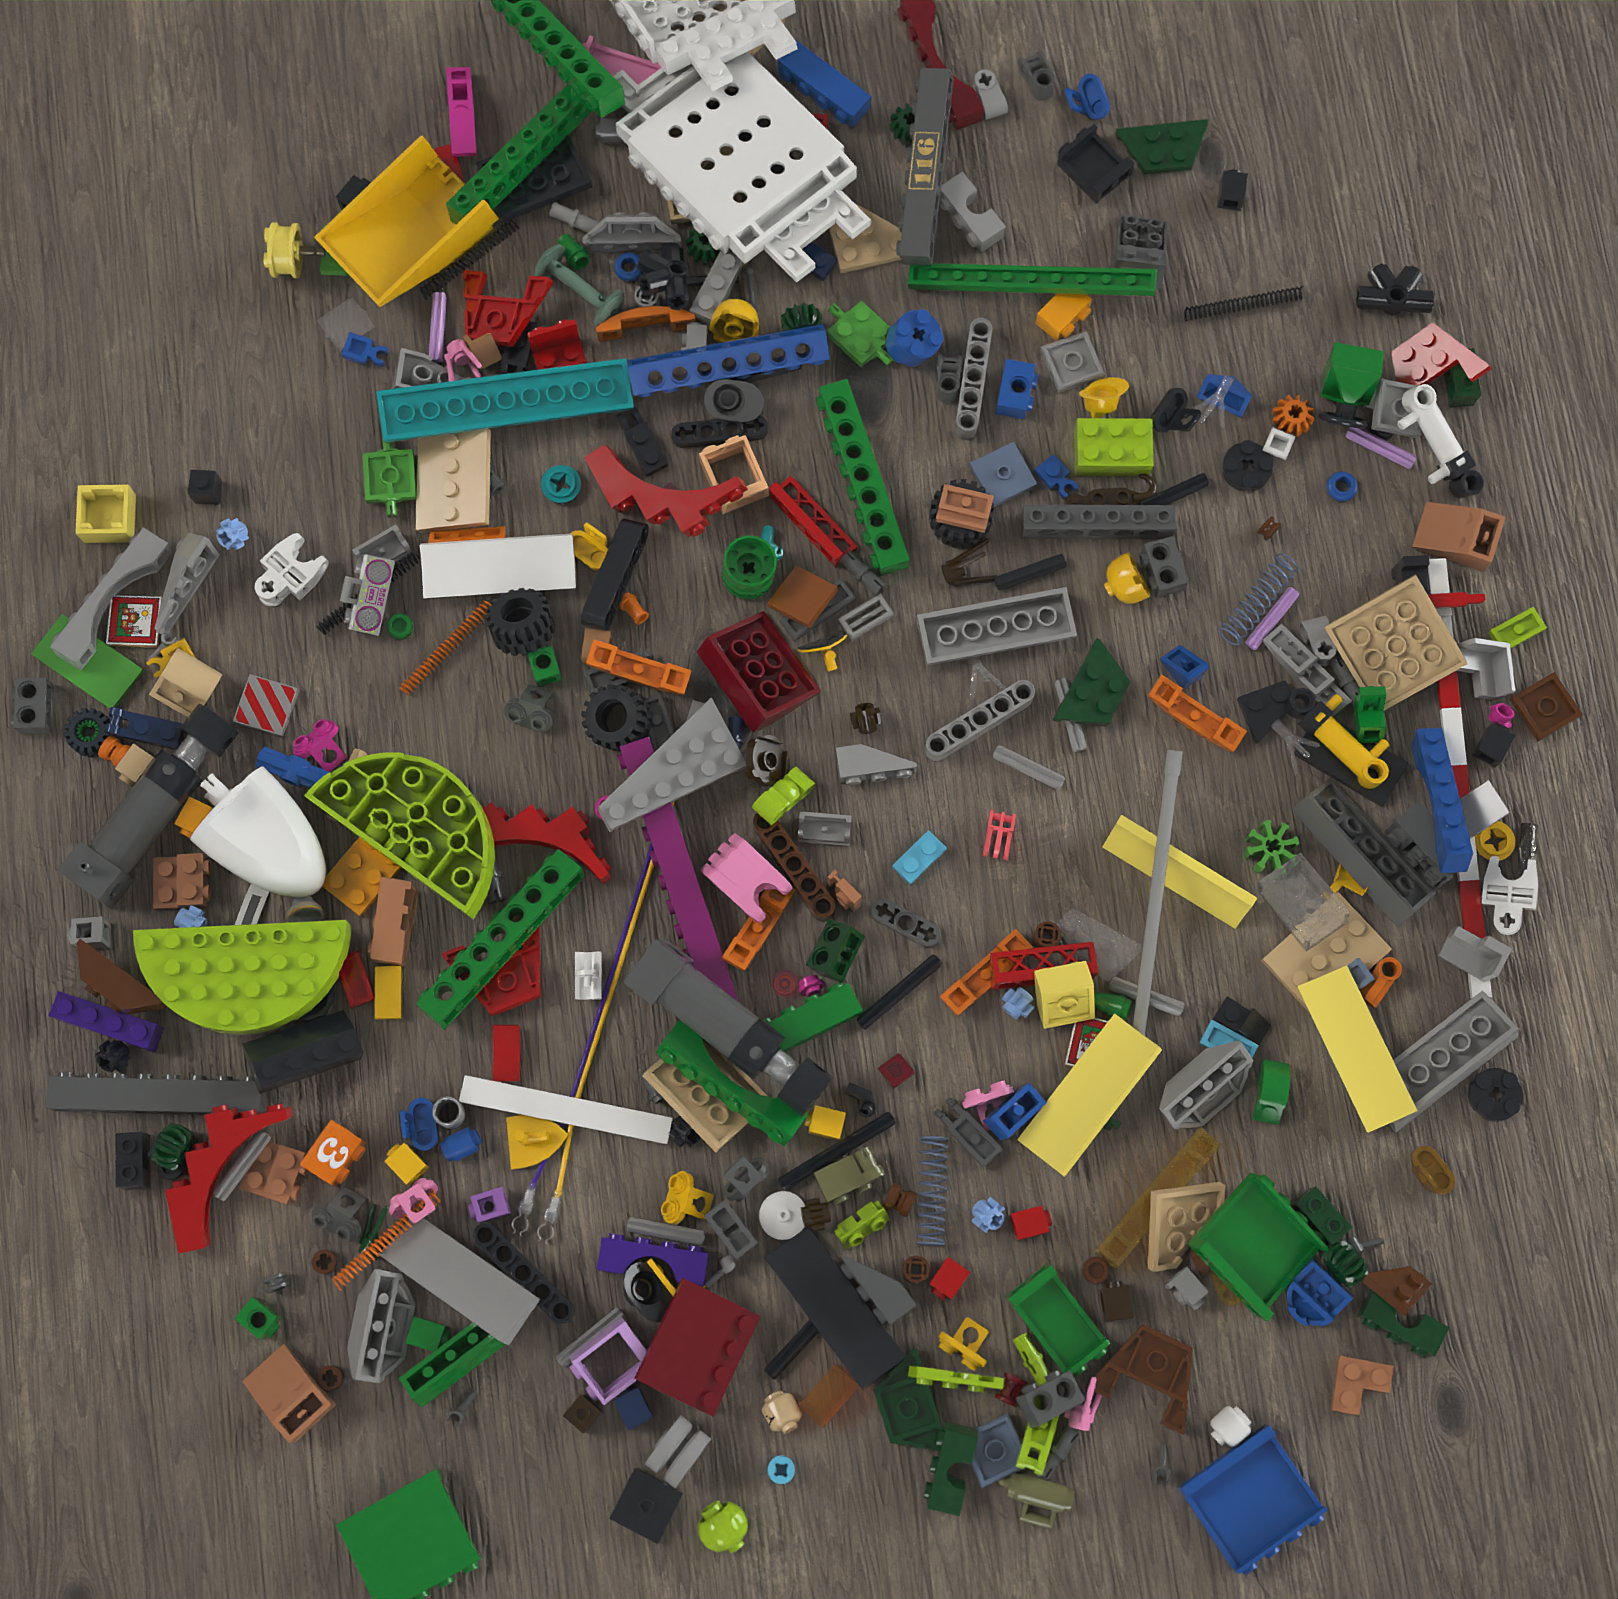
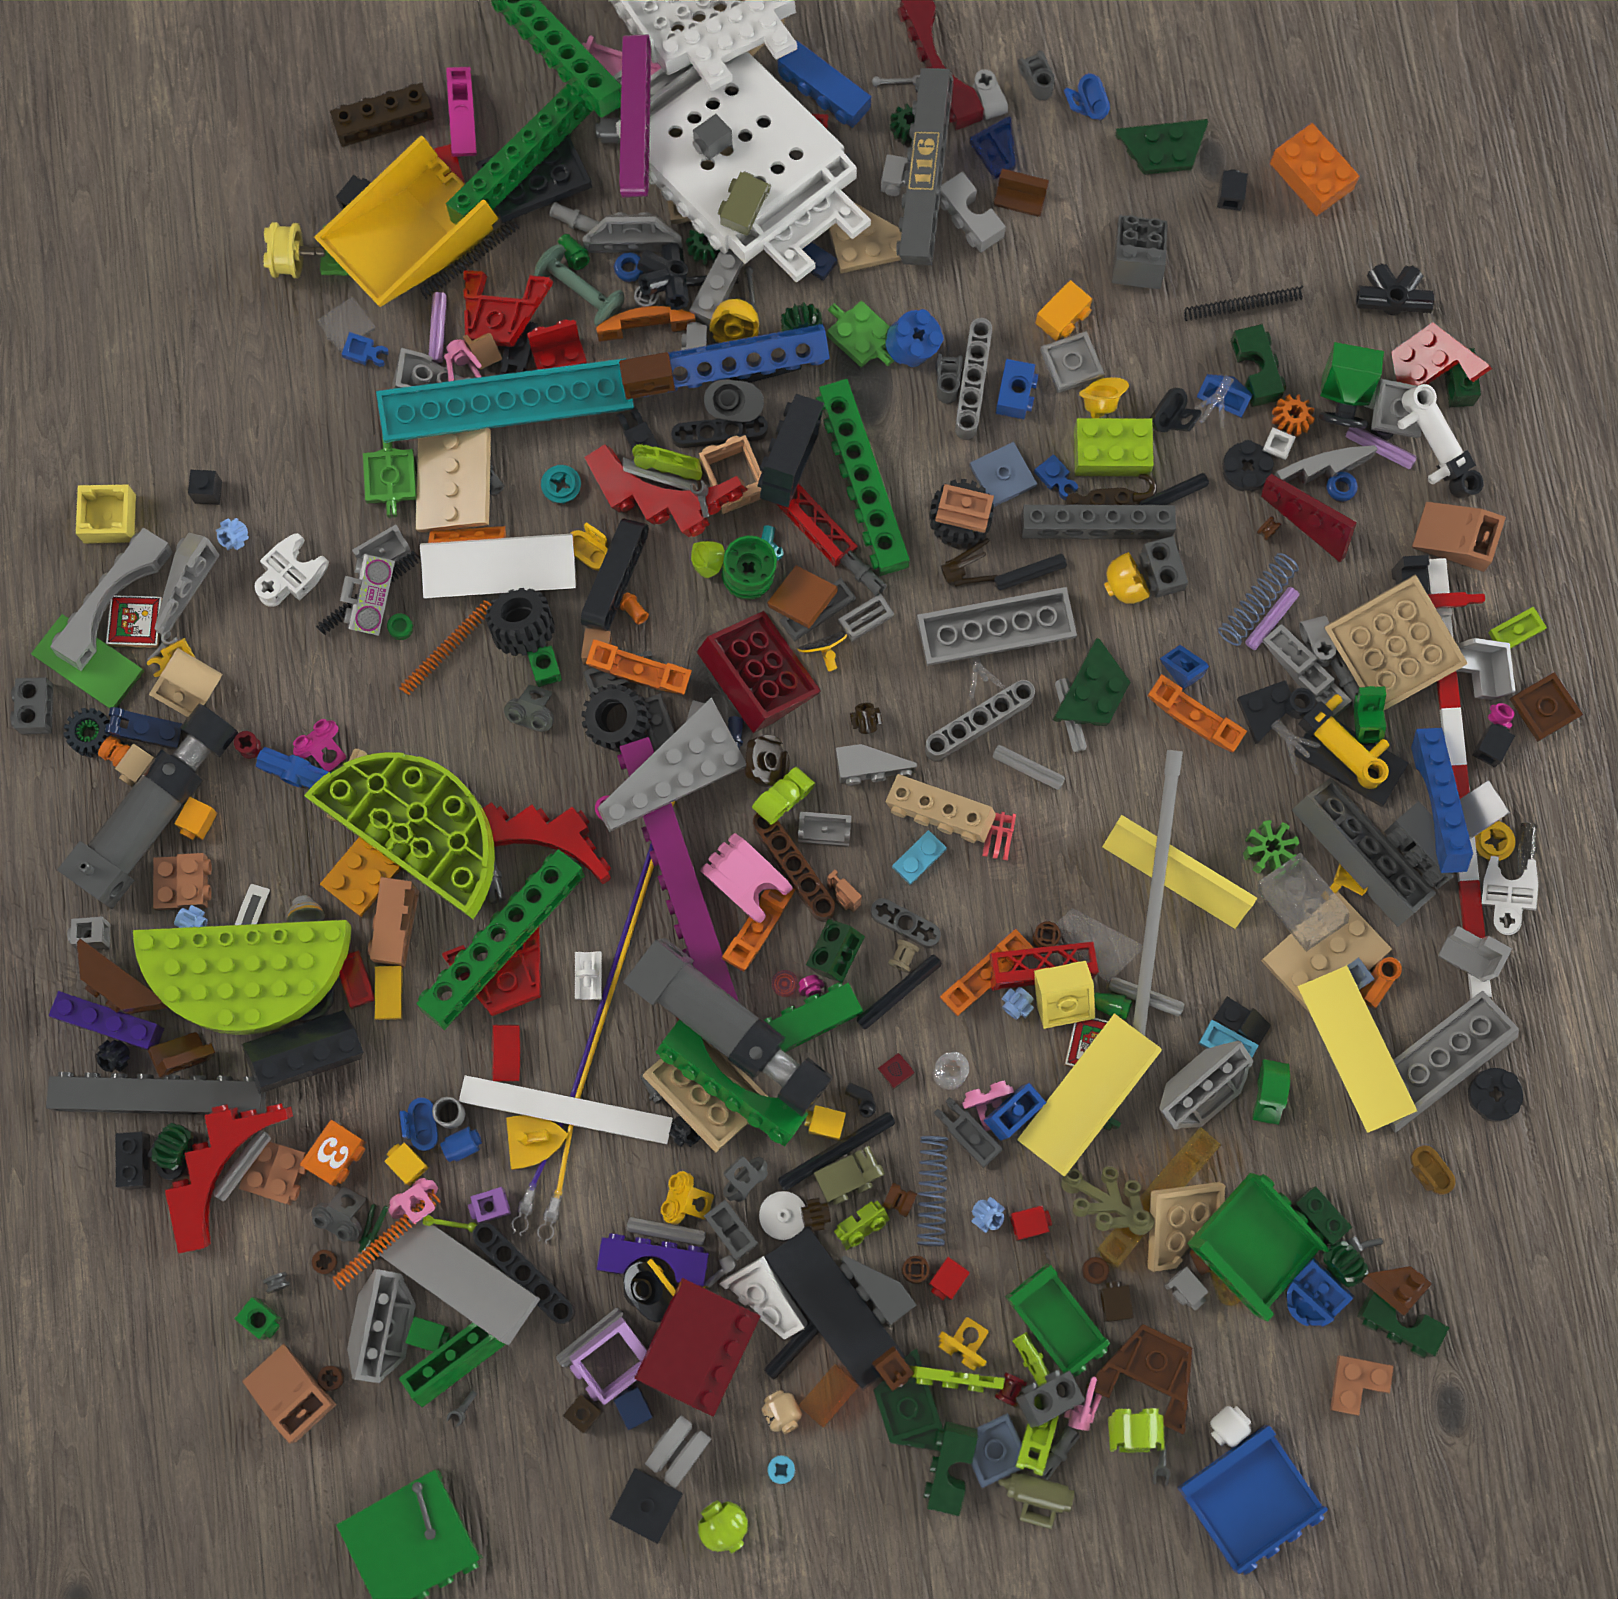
white windscreen [191,767,326,897] -> none
tile [233,674,300,738] -> none
green plate [907,263,1157,296] -> none
black panel [1057,124,1135,204] -> none
none -> reddish brown panel [148,1032,215,1078]
none -> dark red bush [234,731,262,759]
none -> dark brown brick [329,82,434,147]
none -> dark grey hinge [412,1482,436,1540]
none -> lime hinge [422,1215,477,1233]
none -> magenta beam [619,34,651,198]
none -> reddish brown panel [619,352,676,400]
none -> light grey piece [622,458,698,490]
none -> lime hinge [632,444,703,481]
none -> dark grey hand [690,480,709,518]
none -> lime hat [691,541,725,578]
none -> dark grey brick [693,114,732,160]
none -> olive hinge [718,171,771,236]
none -> white wing [719,1256,808,1339]
none -> black piece [758,394,824,507]
none -> light grey hinge [872,75,920,86]
none -> reddish brown bracket [872,1346,914,1391]
none -> light grey brick [881,154,910,196]
none -> tan brick [885,774,996,843]
none -> dark tan bush [888,939,920,973]
none -> clear piece [933,1051,969,1090]
none -> clear blue wing [969,116,1016,180]
none -> reddish brown panel [993,169,1049,217]
none -> olive plant [1061,1167,1154,1235]
none -> lime brick [1108,1408,1165,1453]
none -> dark green arch [1230,324,1286,407]
none -> dark red wing [1261,474,1357,563]
none -> orange brick [1270,123,1359,217]
none -> light grey slope [1275,445,1378,485]

